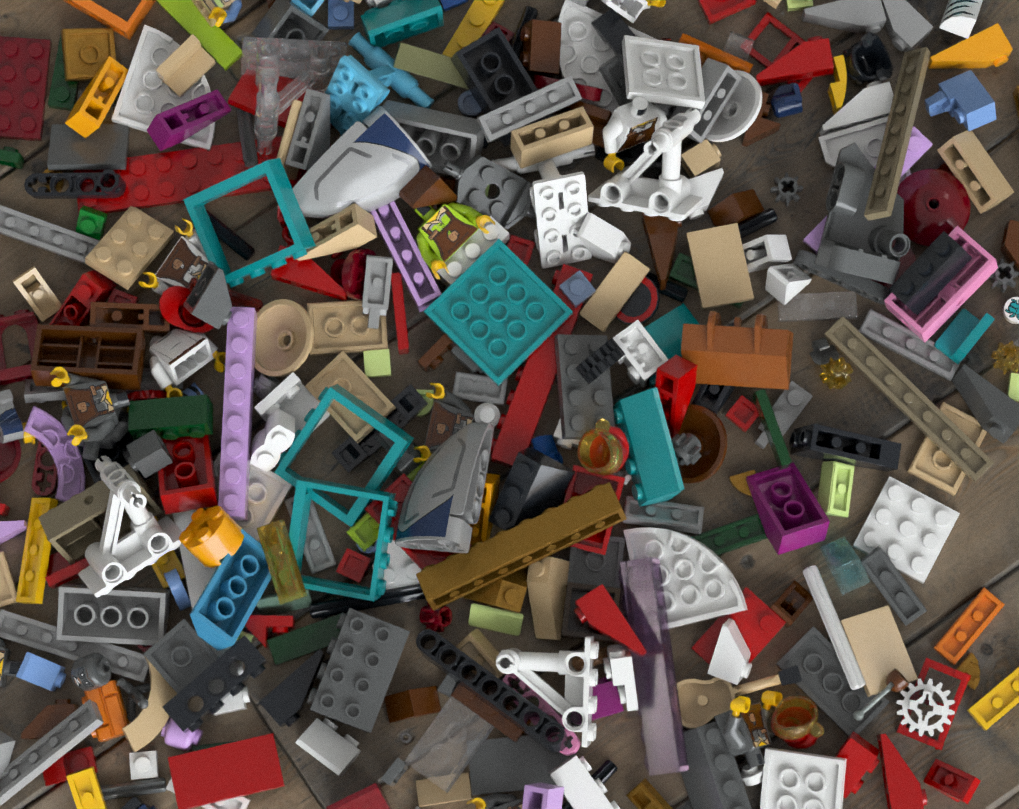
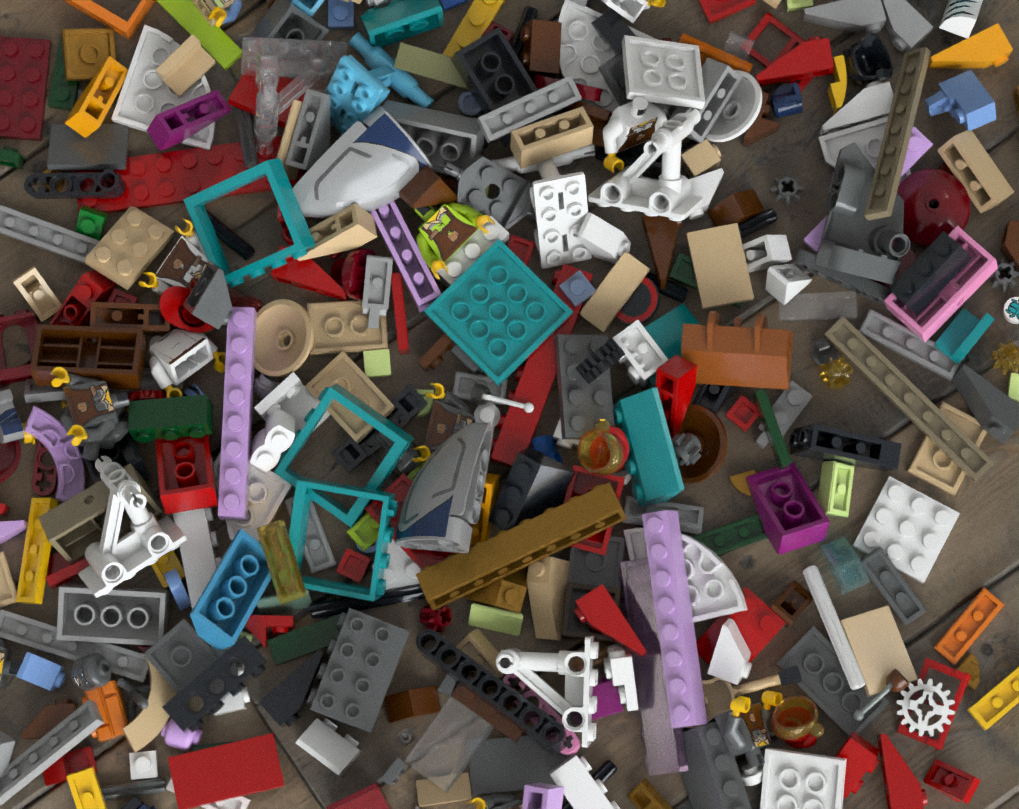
dark grey brick [126,430,173,478] -> none
light orange brick [179,506,244,568] -> none
none -> hinge [470,383,534,413]
none -> lavender brick [642,510,708,728]

